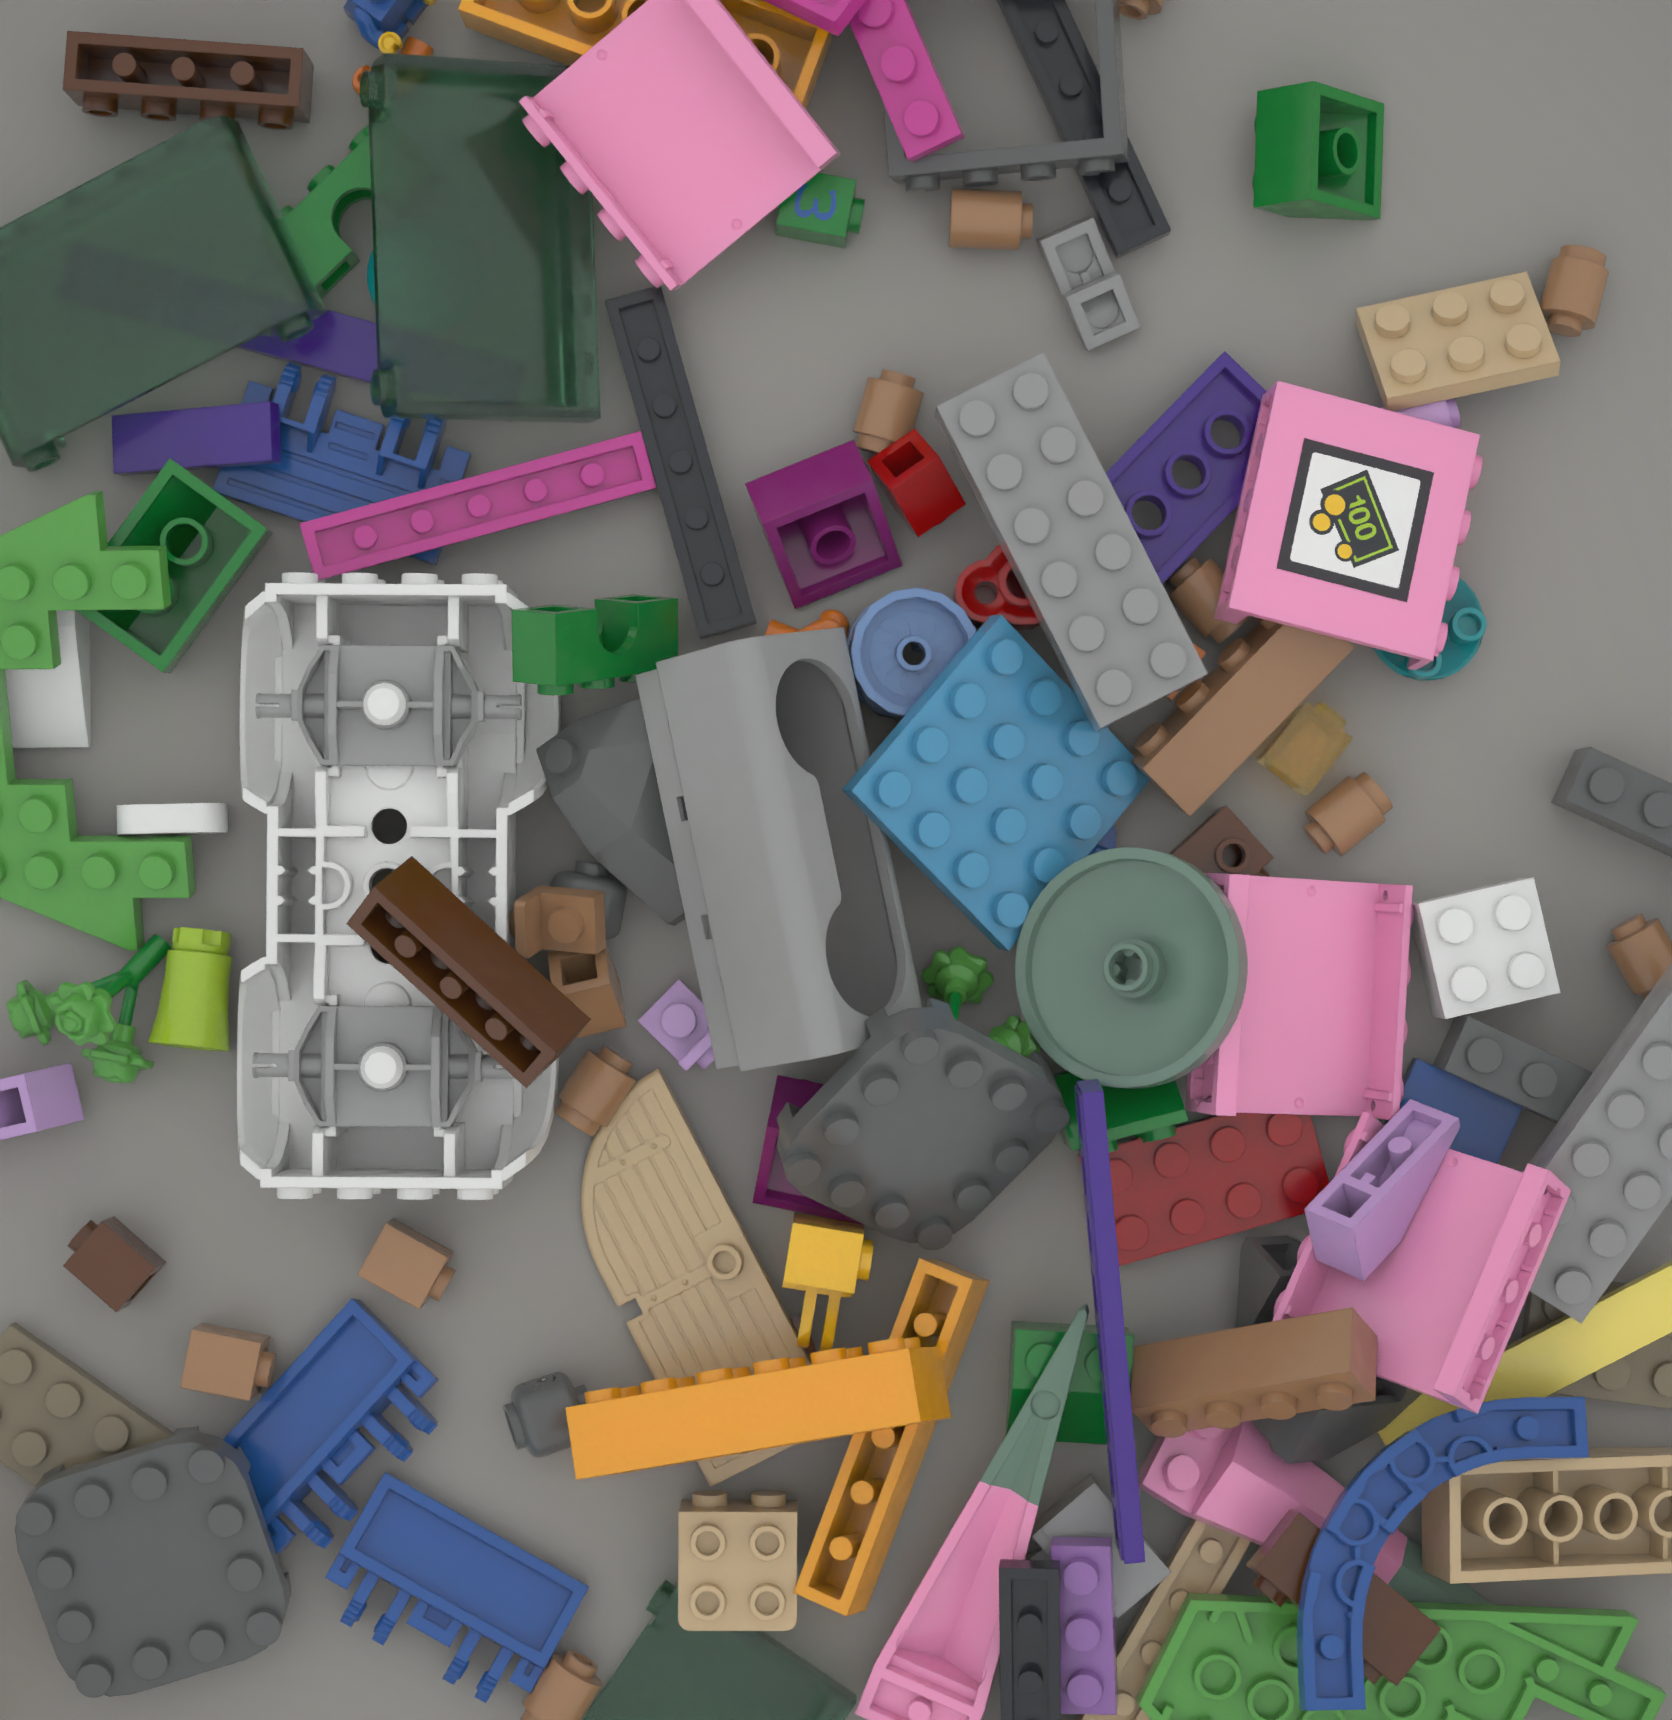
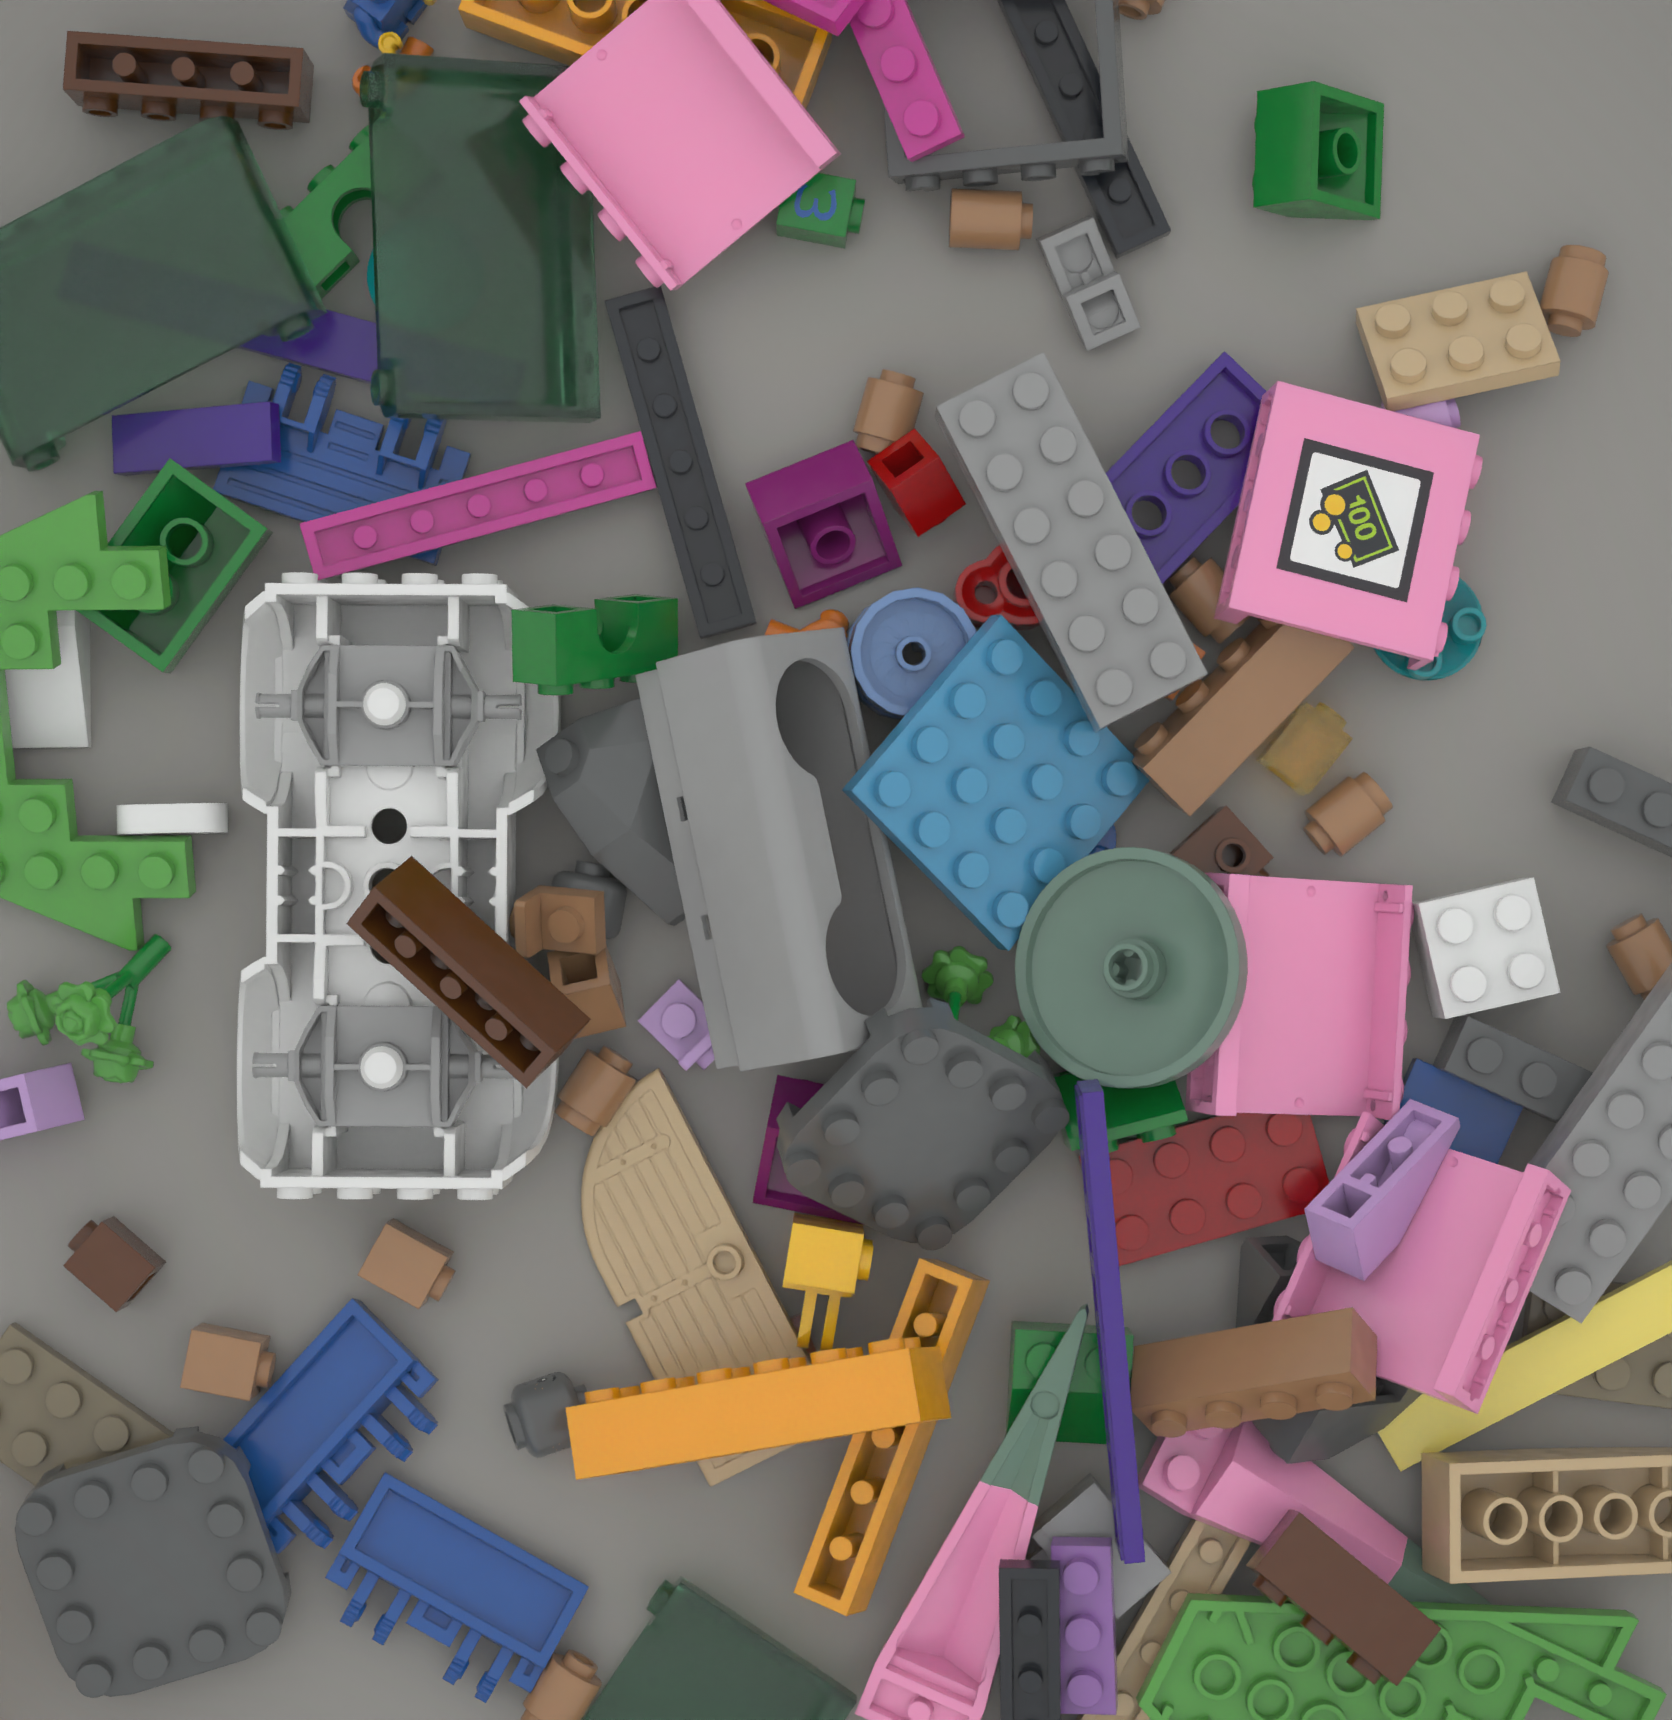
lime plant [147,927,233,1052] -> none
tan bracket [678,1490,798,1631] -> none
blue plate [1297,1397,1589,1711] -> none

